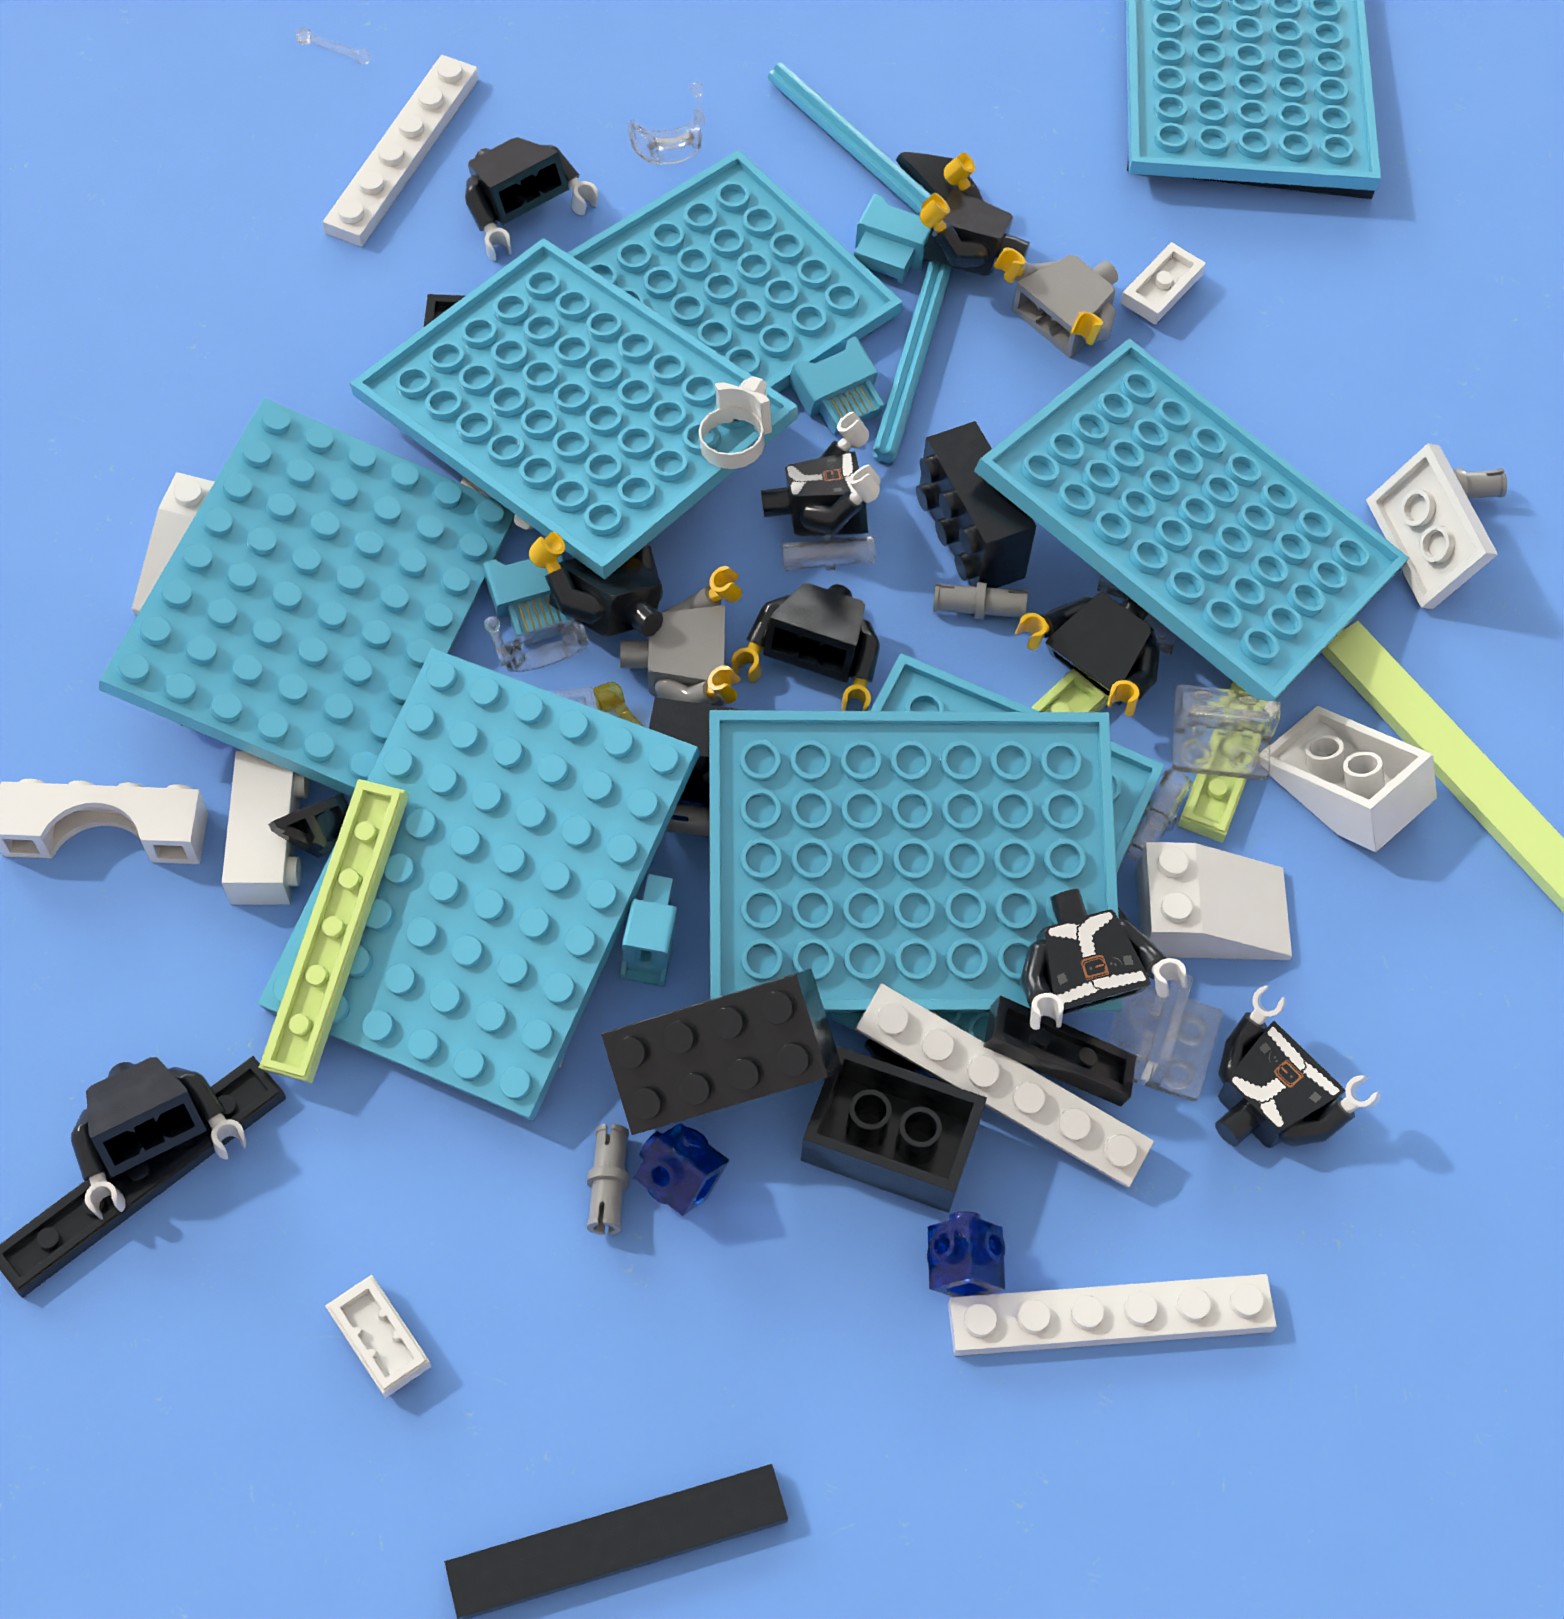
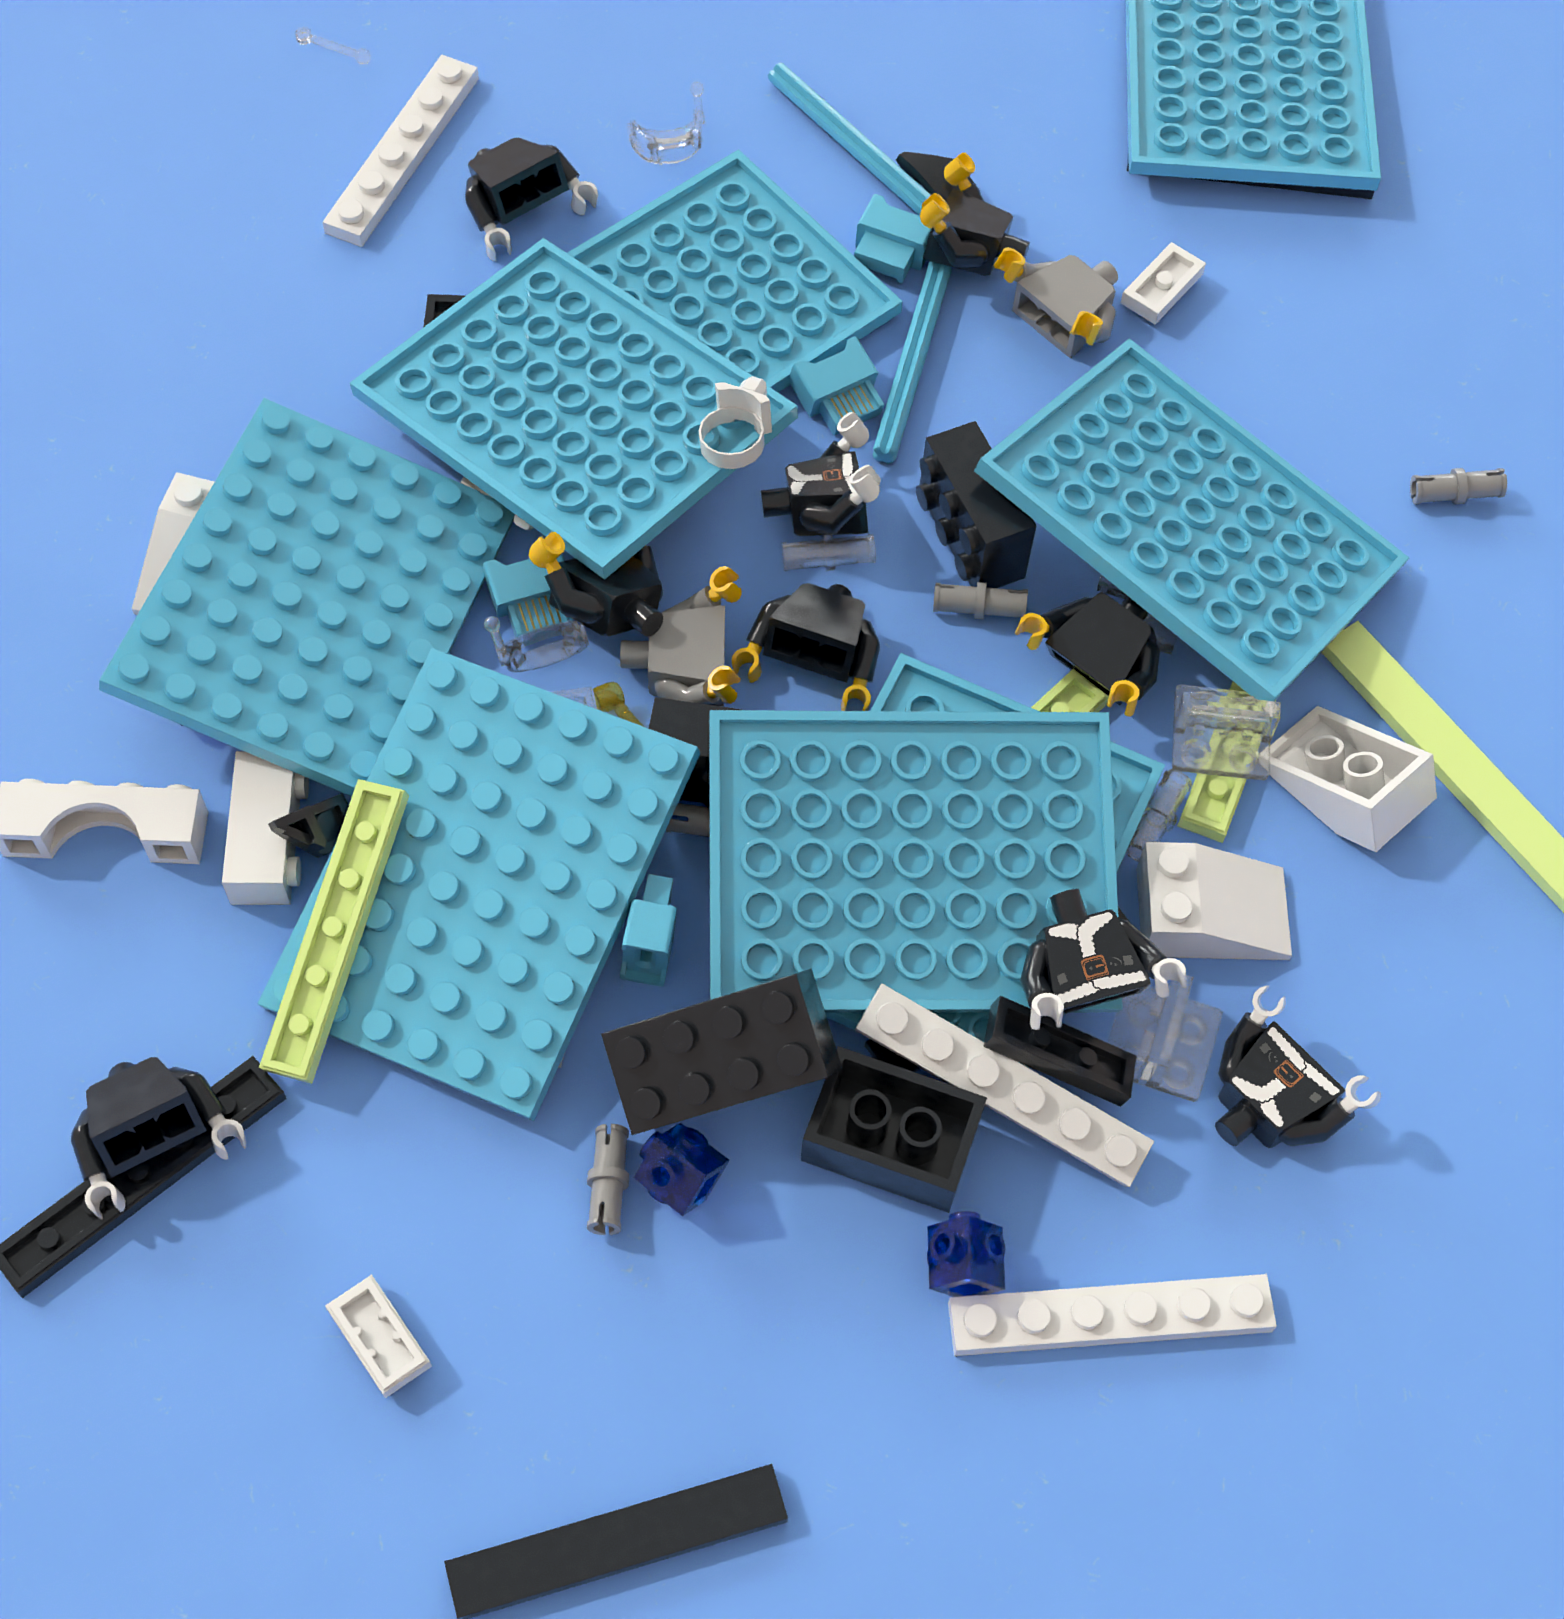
white plate [1366,443,1498,609] -> none

